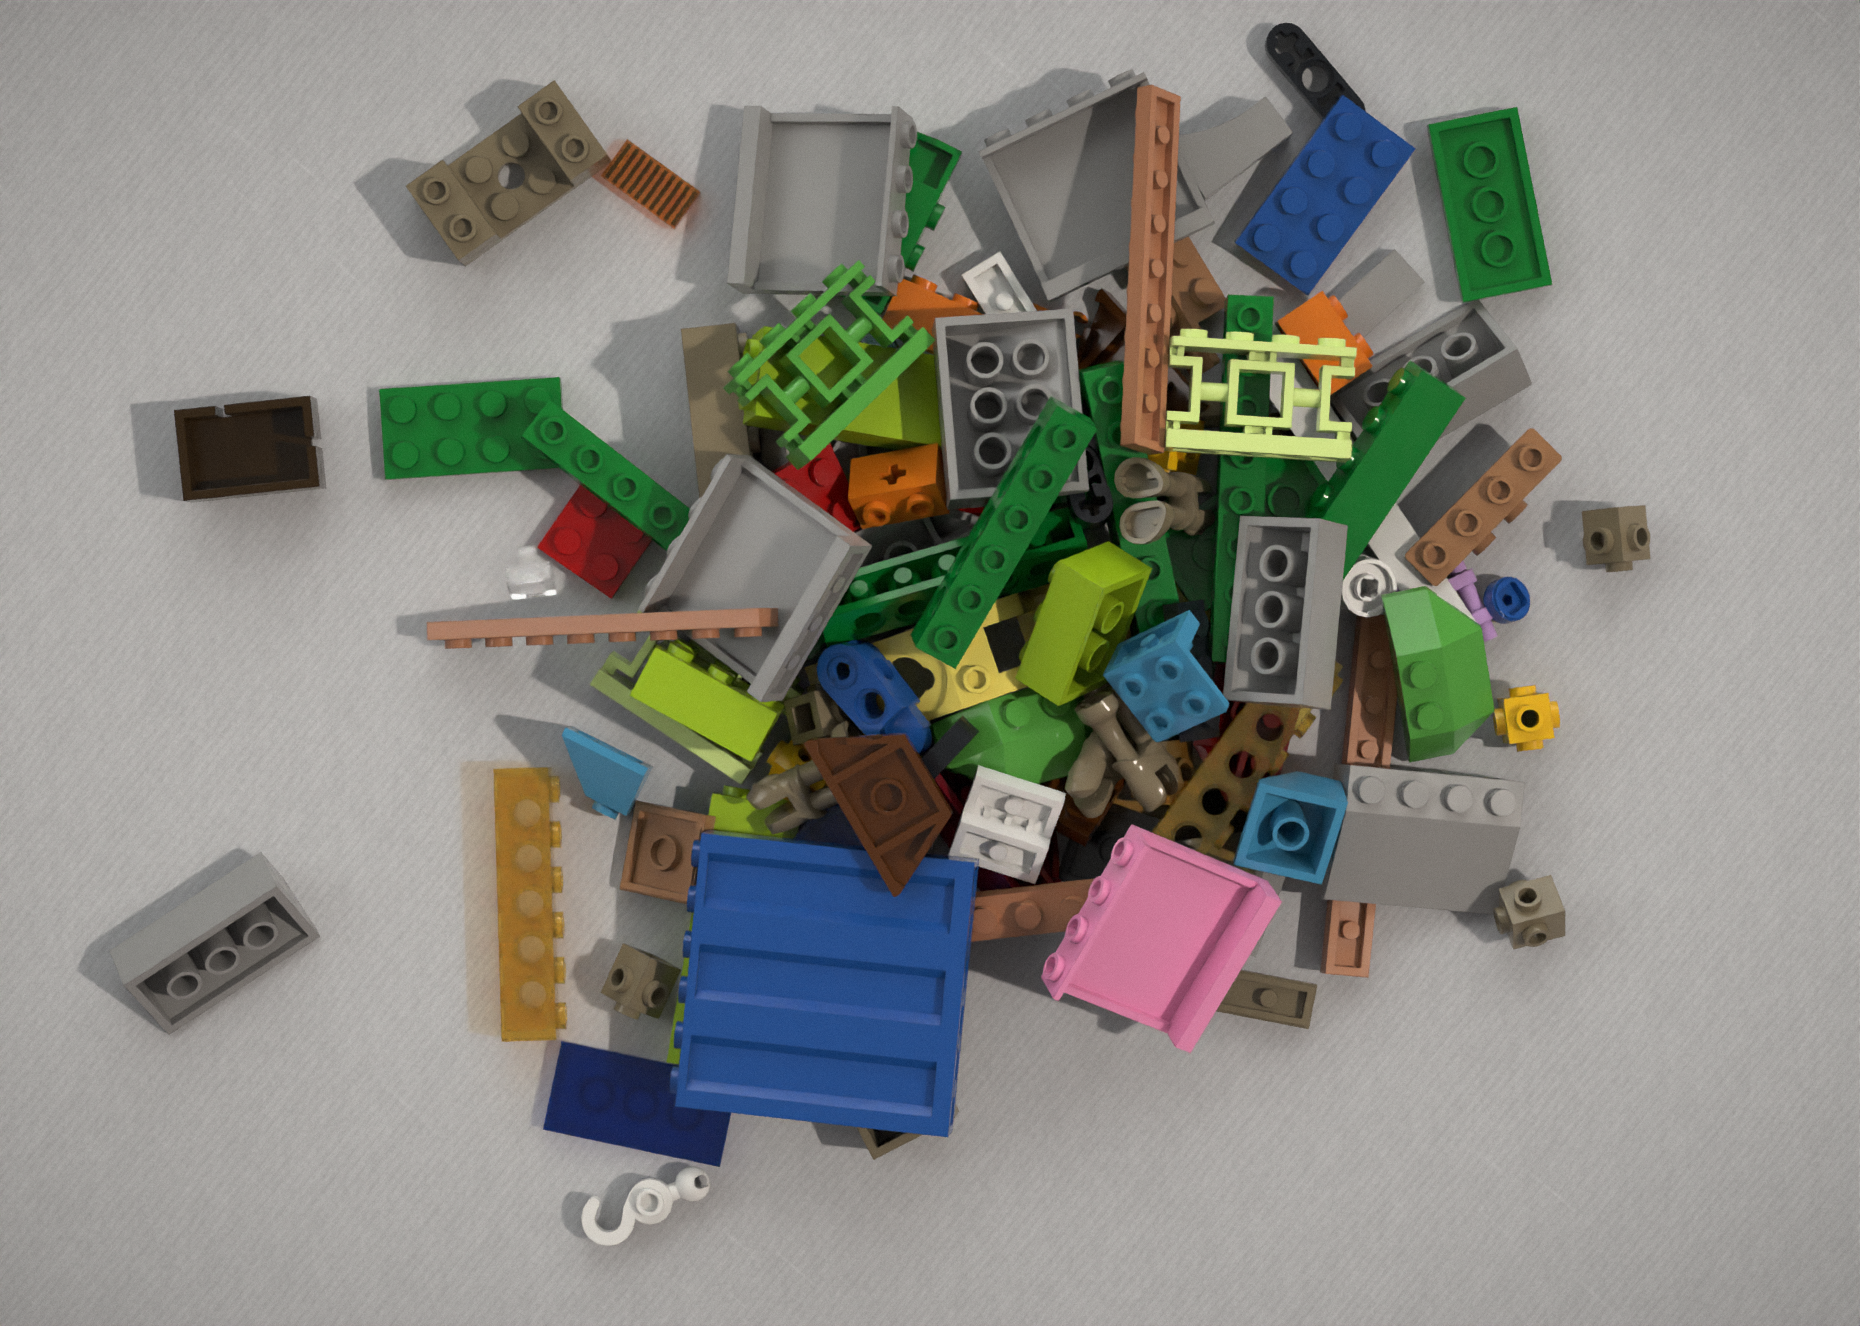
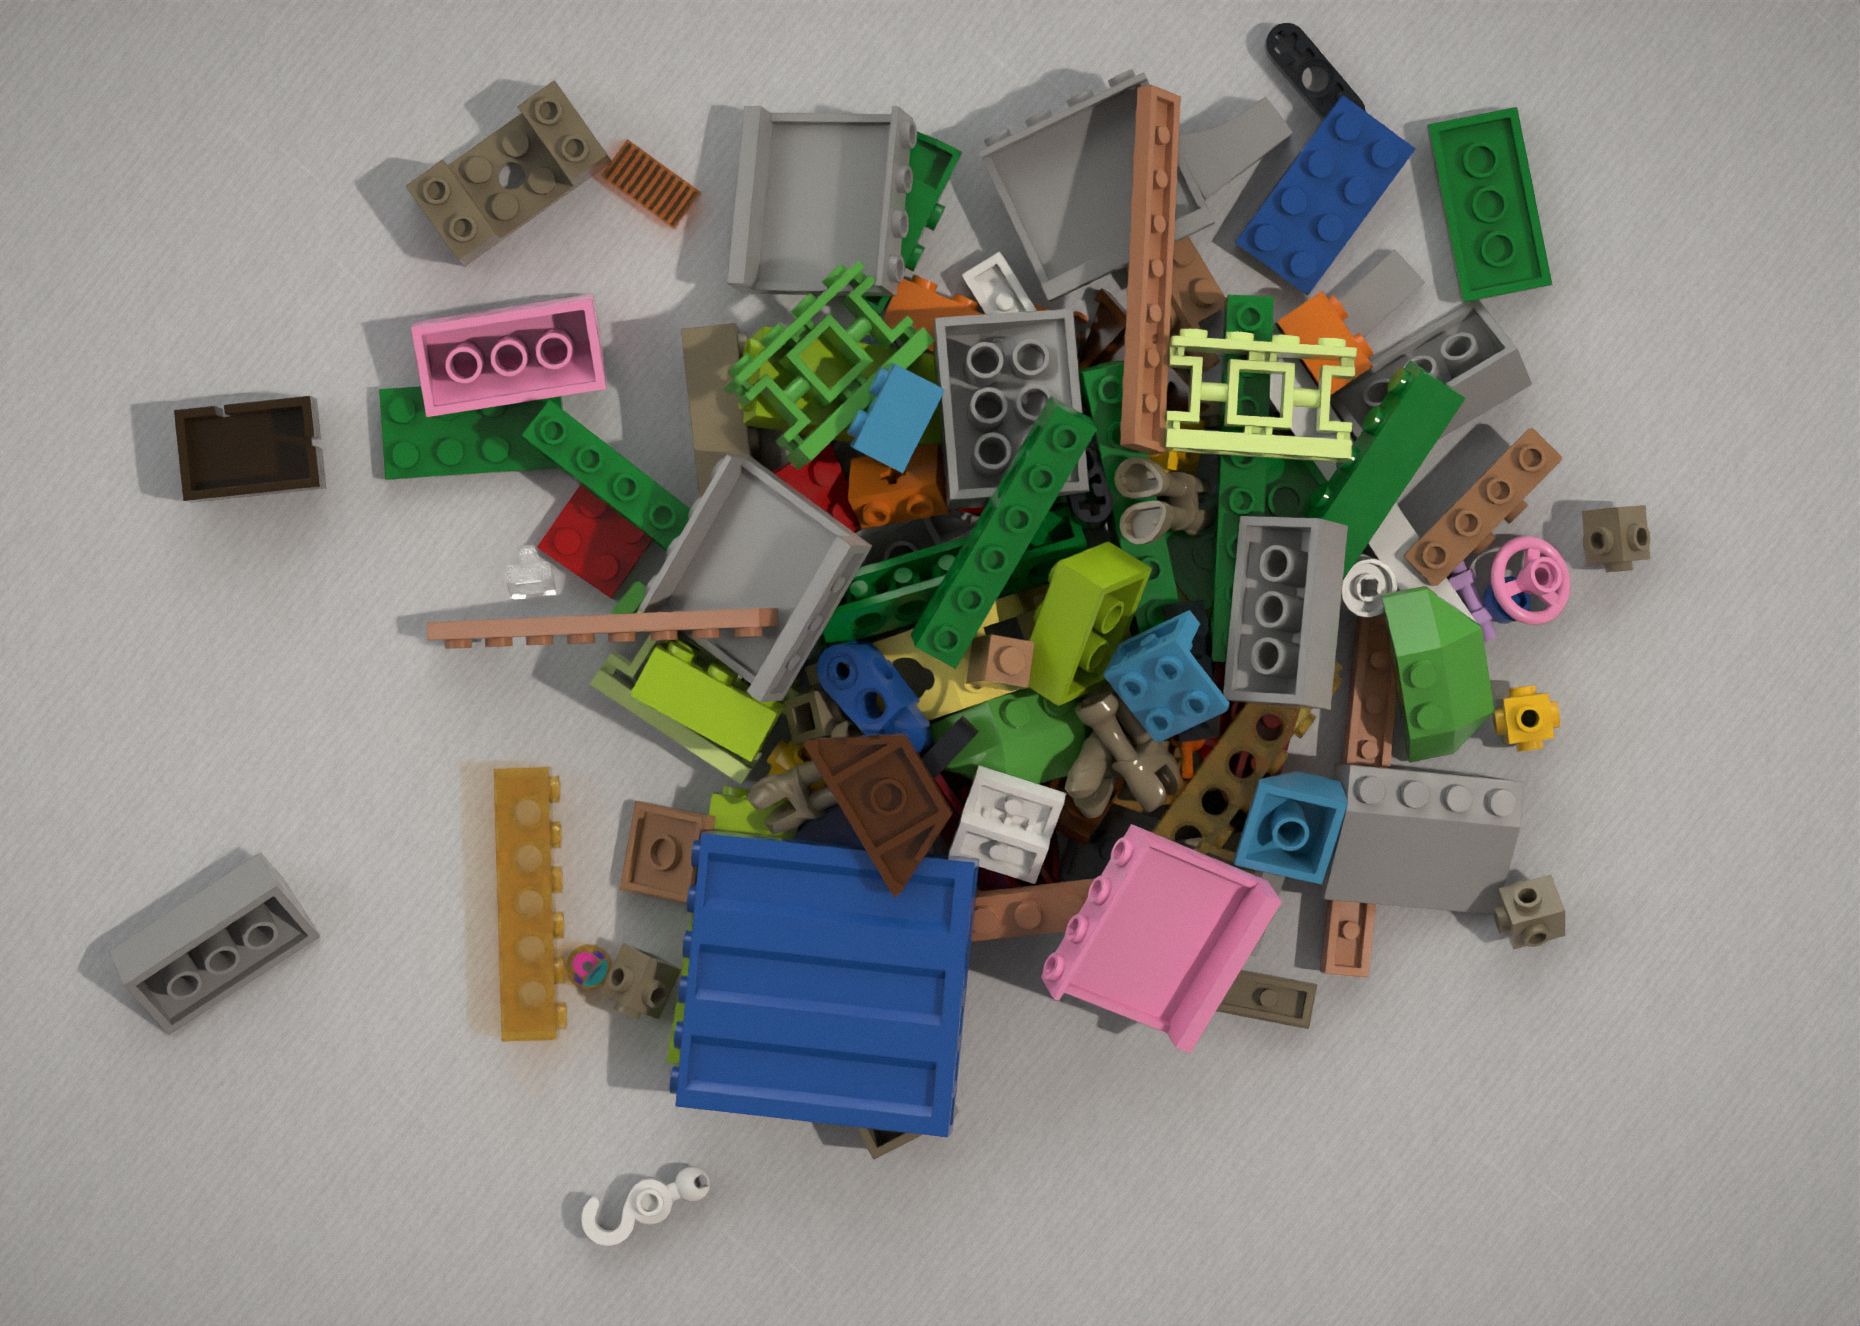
clear blue tile [543,1040,732,1167] -> none
dark azure slope [562,726,653,820] -> none
none -> bright pink slope [411,294,607,417]
none -> tile [566,944,612,990]
none -> bright green tile [611,581,647,614]
none -> dark azure slope [847,362,945,473]
none -> medium nougat brick [966,634,1035,691]
none -> orange hand [1169,734,1205,779]
none -> bright pink piece [1491,536,1570,625]

